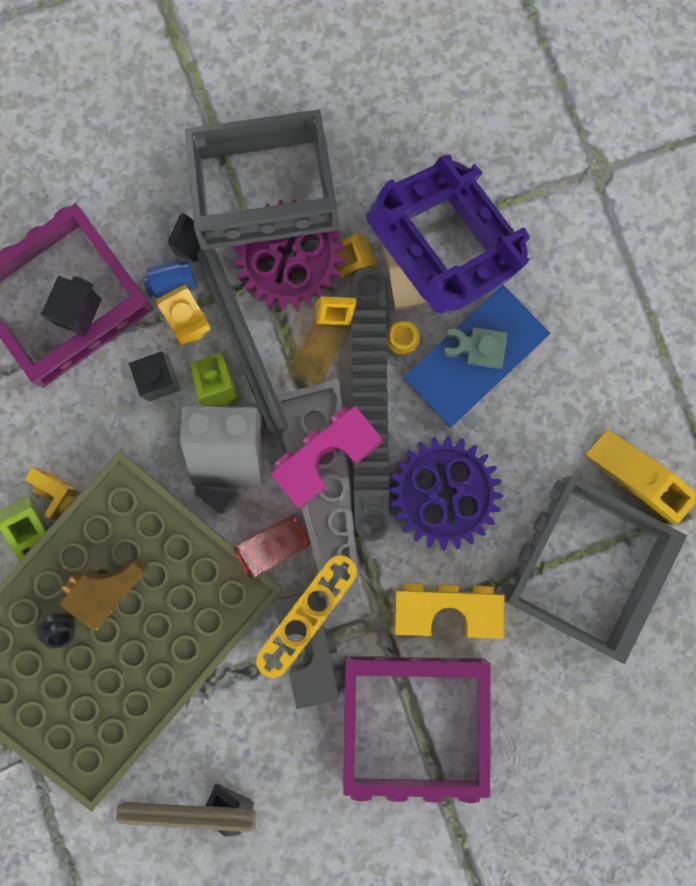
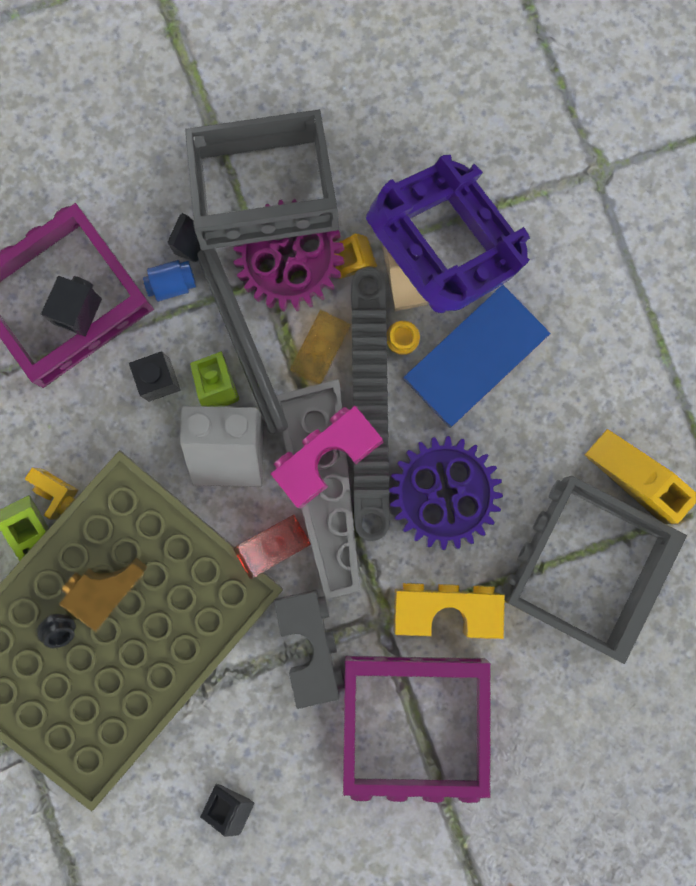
dark tan axle [116,802,256,832] -> none
yellow bracket [155,284,211,345] -> none
black slope [195,487,242,514] -> none
yellow beam [256,555,357,678] -> none
yellow slope [315,296,356,325] -> none
sand green plate [443,327,508,369] -> none

